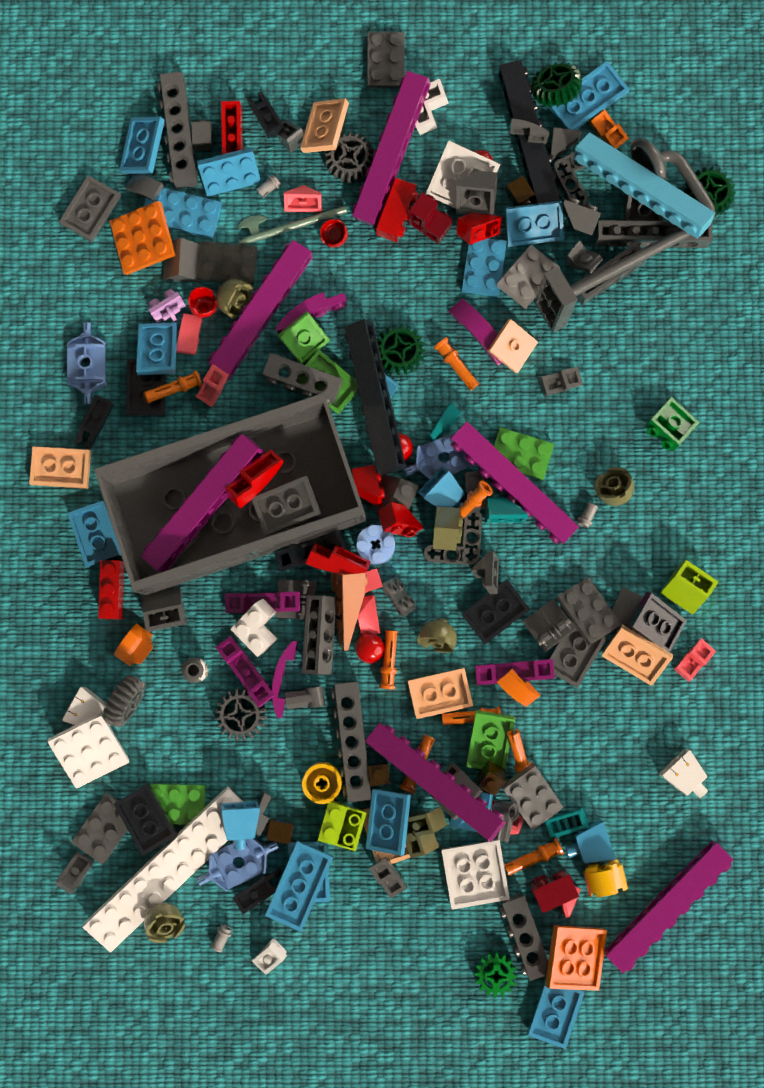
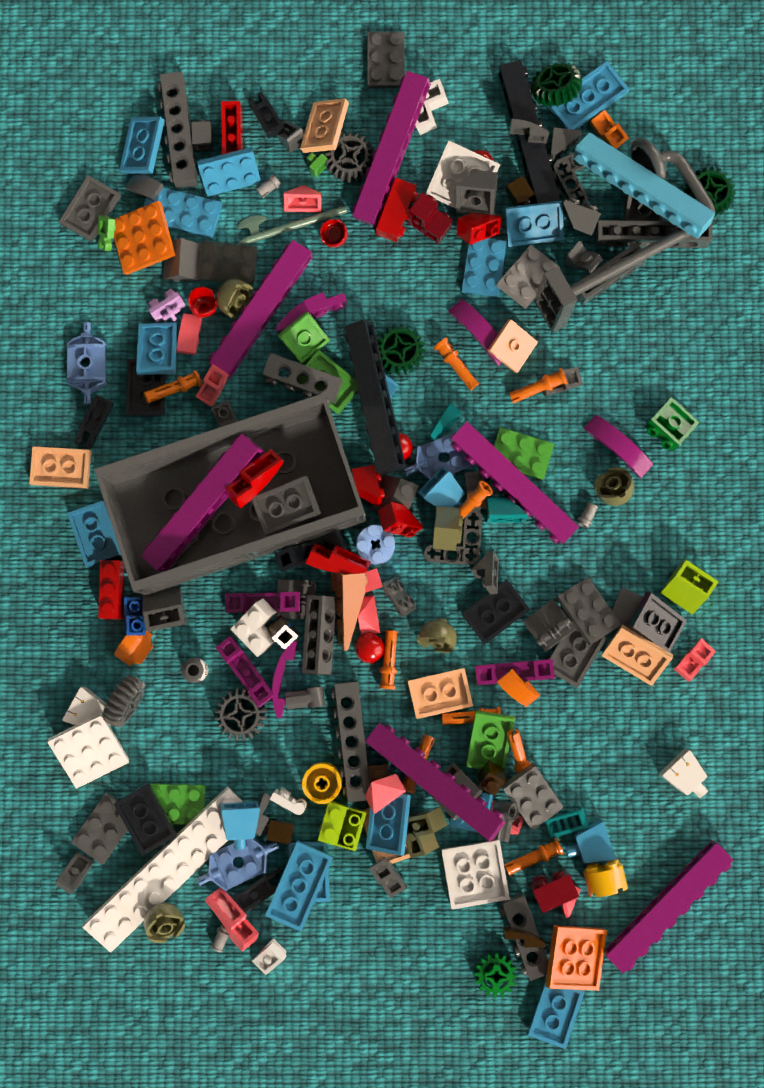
none -> bright green plate [97,215,116,251]
none -> blue slope [122,597,146,636]
none -> coral slope [205,887,259,952]
none -> dark grey slope [211,400,238,428]
none -> dark brown brick [267,615,298,649]
none -> white plate [270,788,307,815]
none -> bright green tile [306,152,328,178]
none -> coral slope [365,774,406,814]
none -> dark brown slope [503,927,545,948]
none -> orange pin [509,368,568,403]
none -> magenta slope [584,415,653,479]

